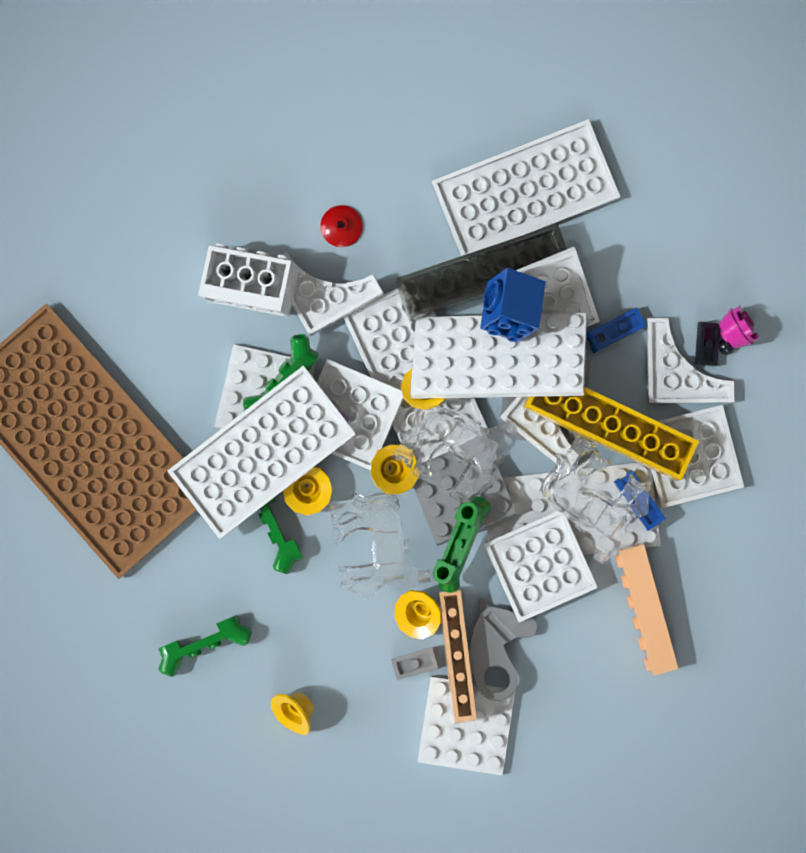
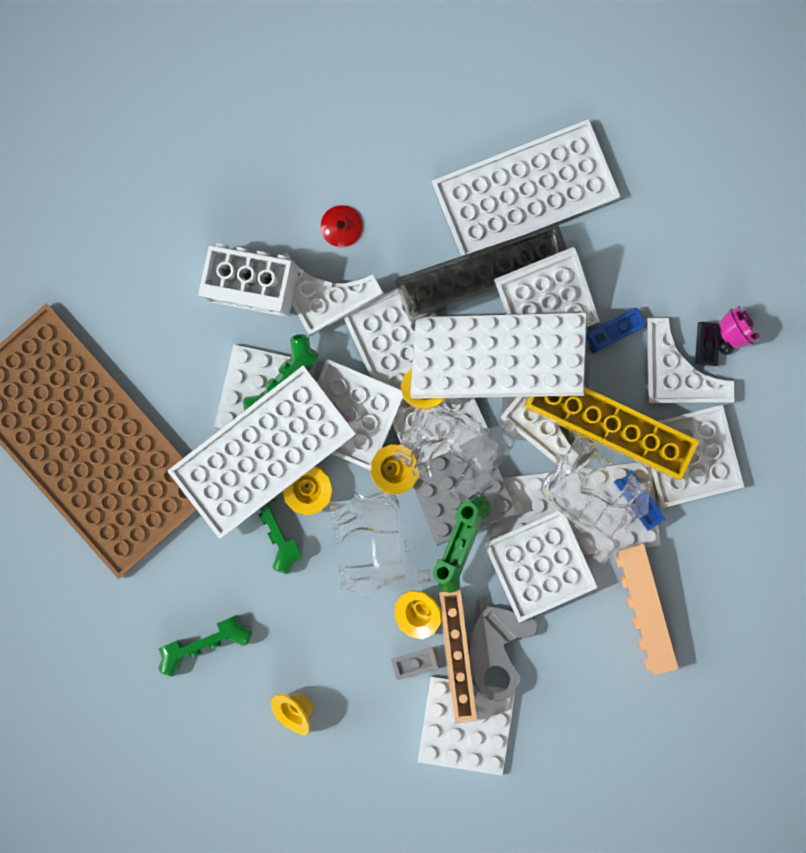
blue brick [480,268,546,342] -> none

